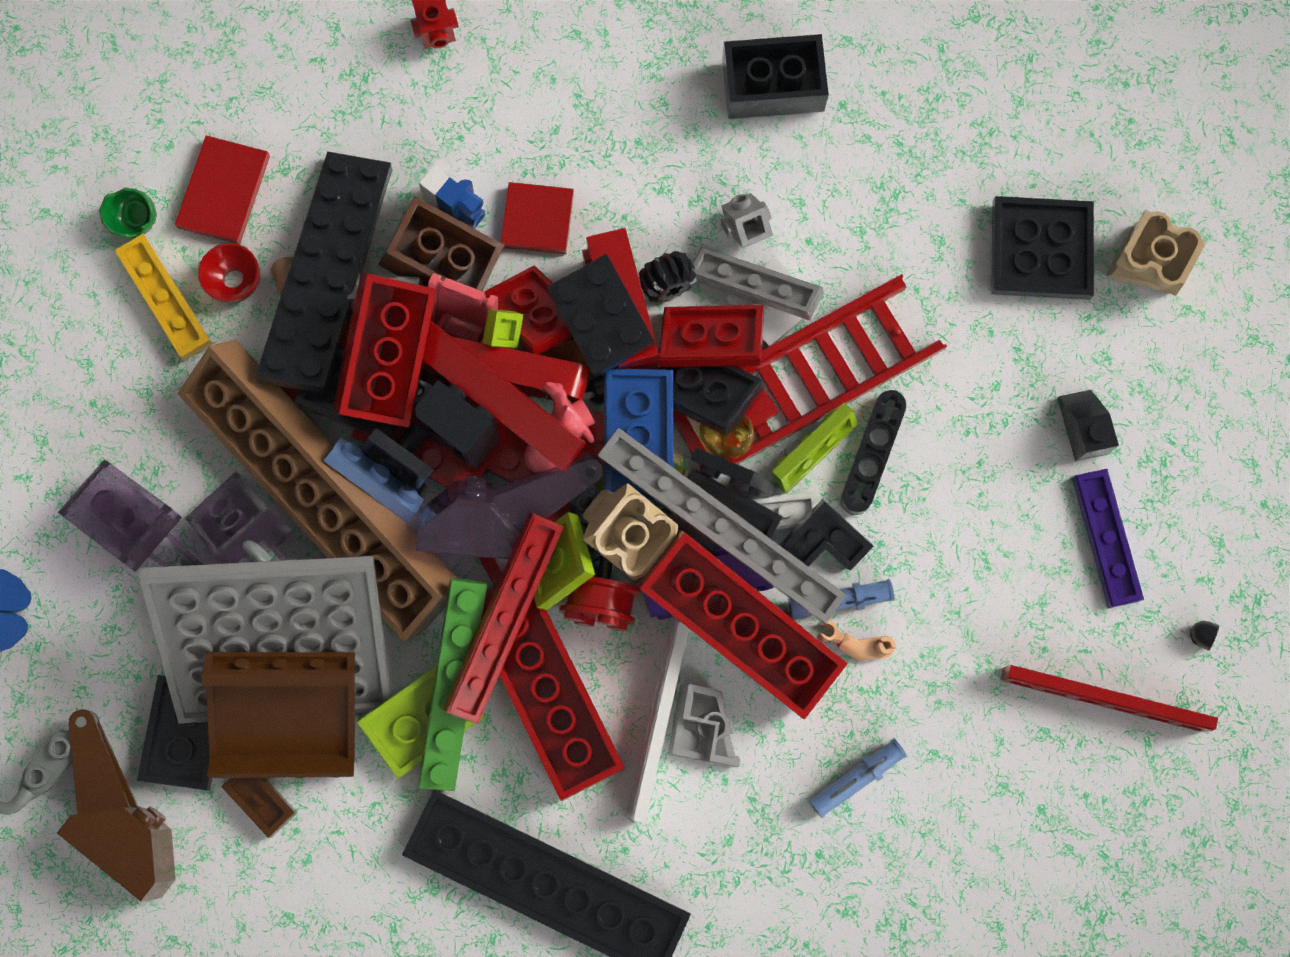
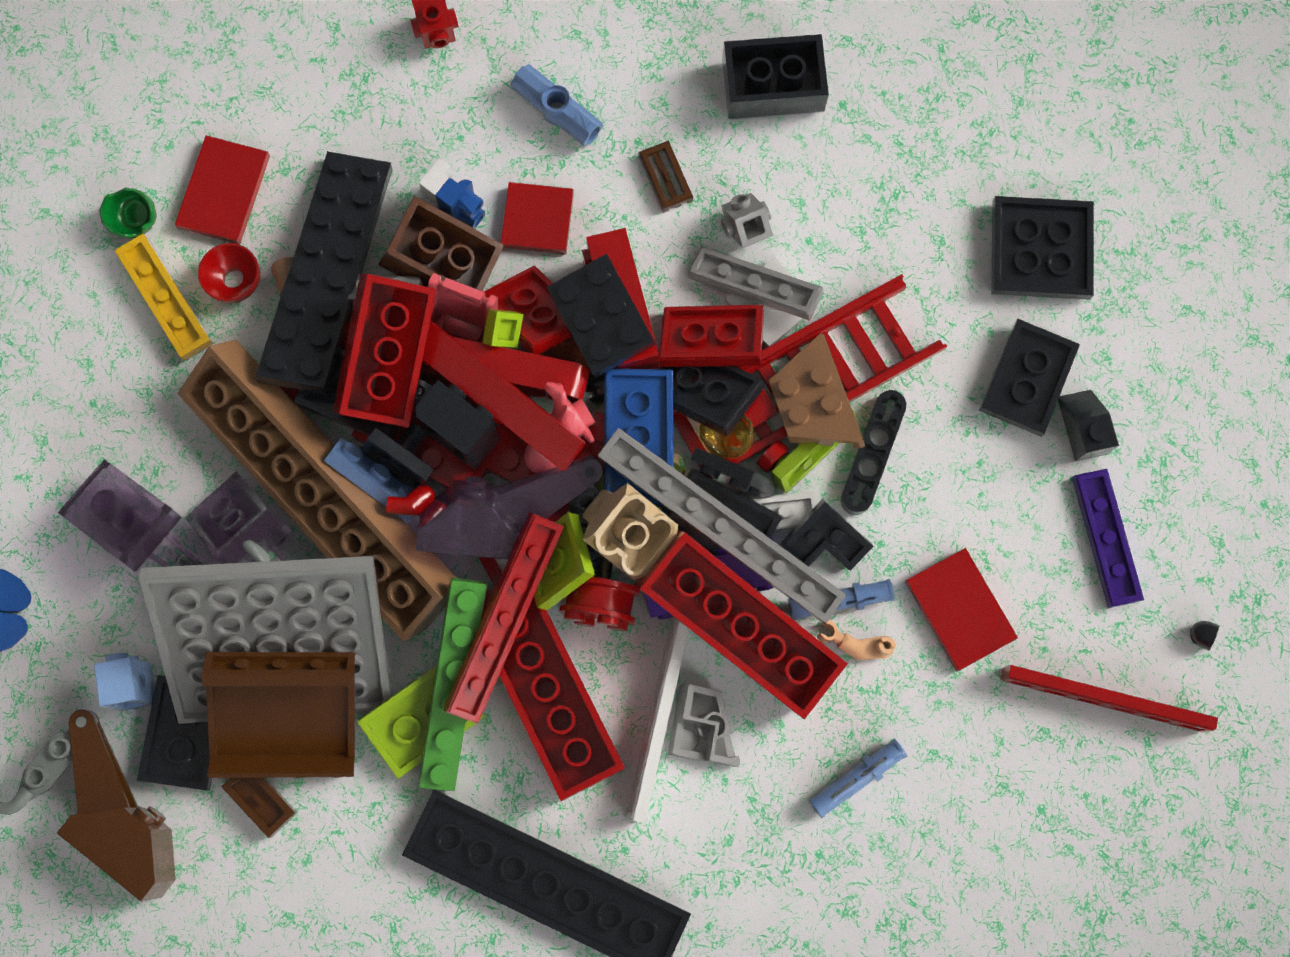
black gear [638,251,697,303] -> none
tan piece [1106,209,1206,296] -> none
none -> light blue brick [94,653,155,711]
none -> red arm [386,485,435,516]
none -> medium blue piece [510,64,603,147]
none -> reddish brown tile [638,140,694,213]
none -> red tile [757,440,789,473]
none -> medium nougat wing [769,333,865,448]
none -> red tile [905,548,1018,672]
none -> black plate [979,319,1080,437]

